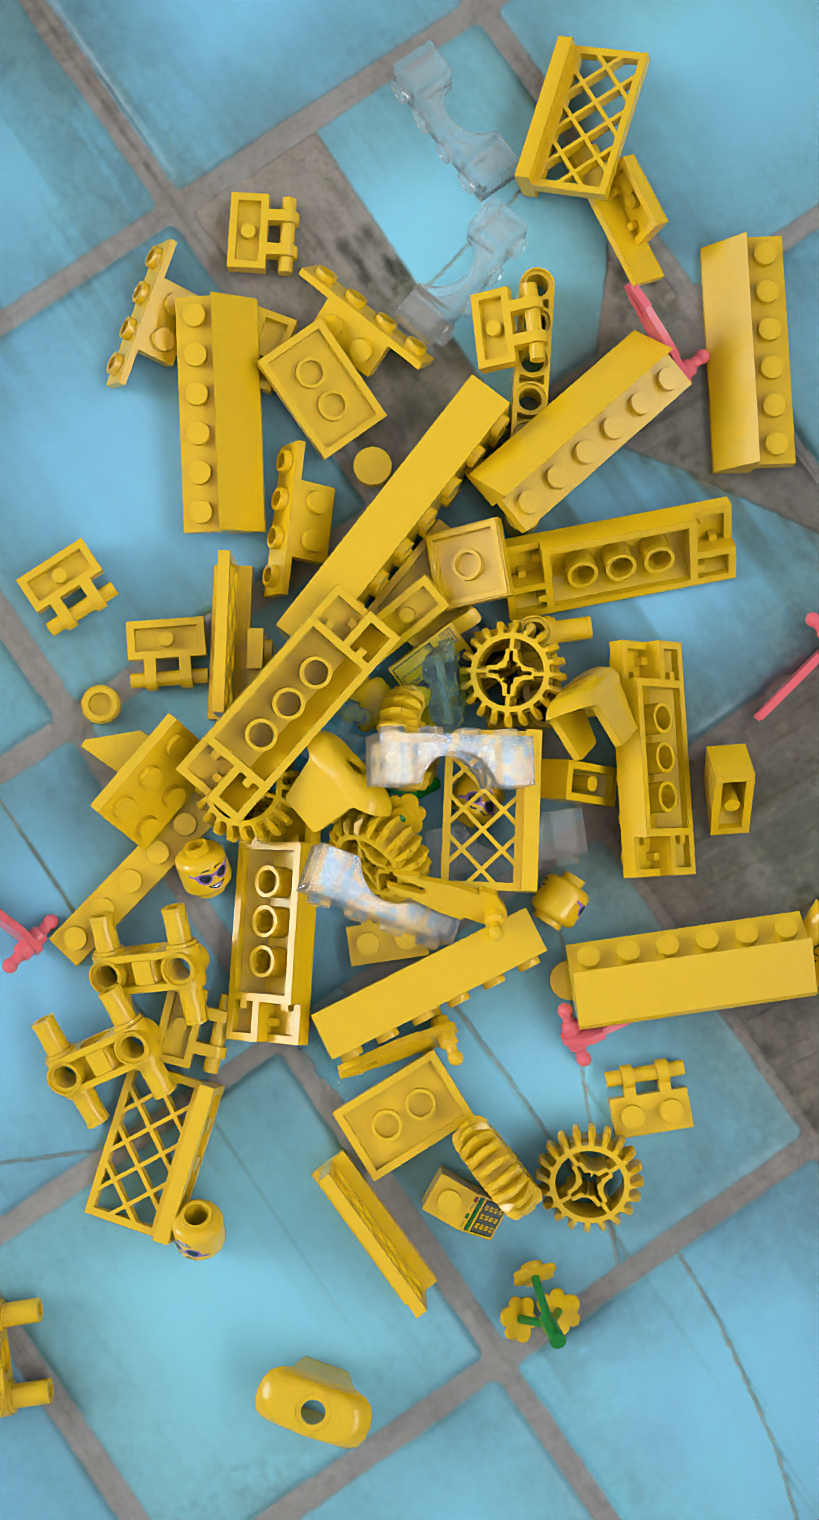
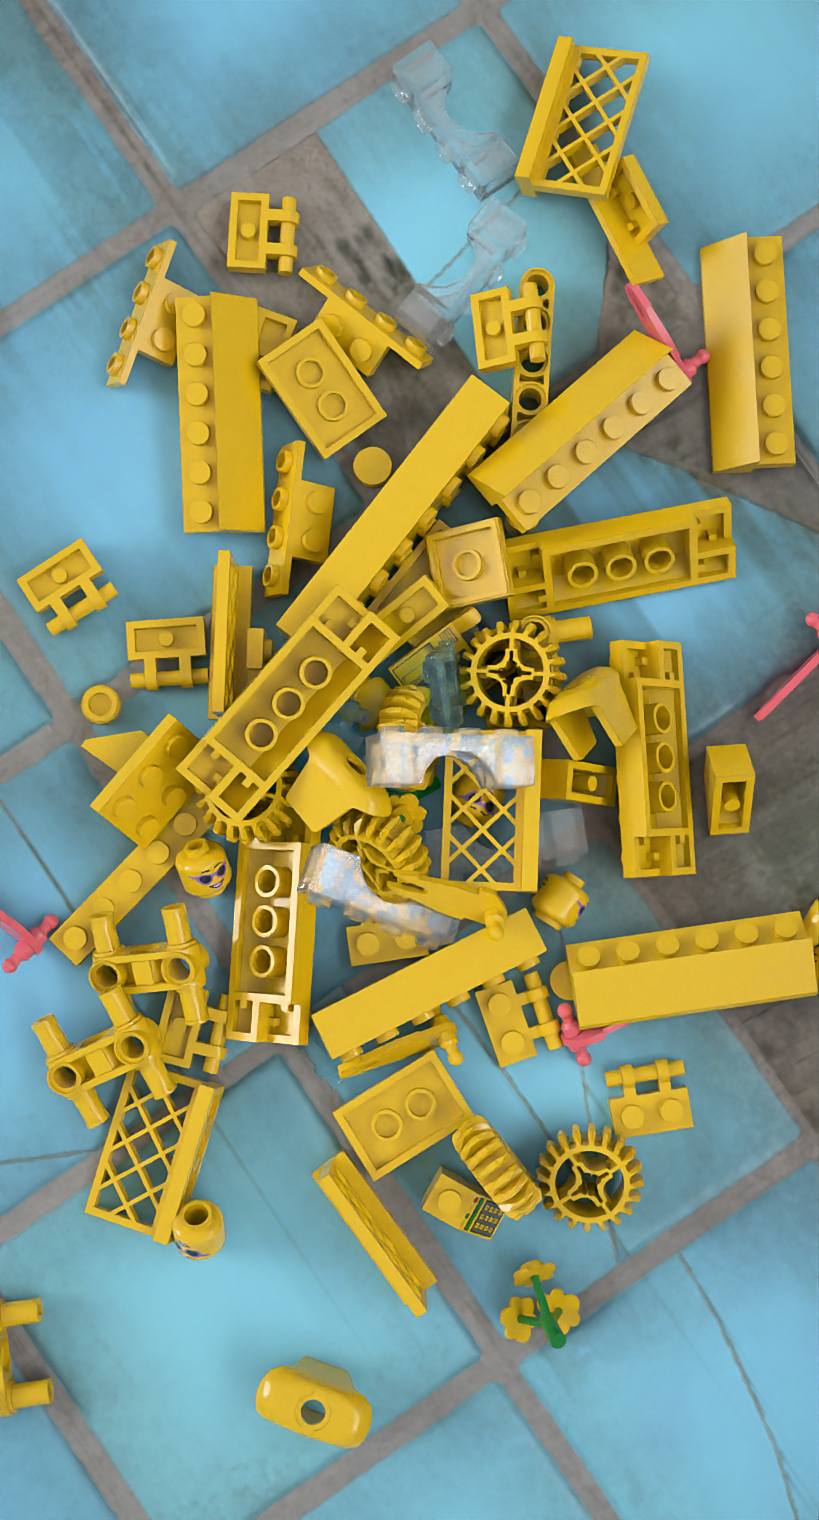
none -> yellow plate [474,970,563,1068]

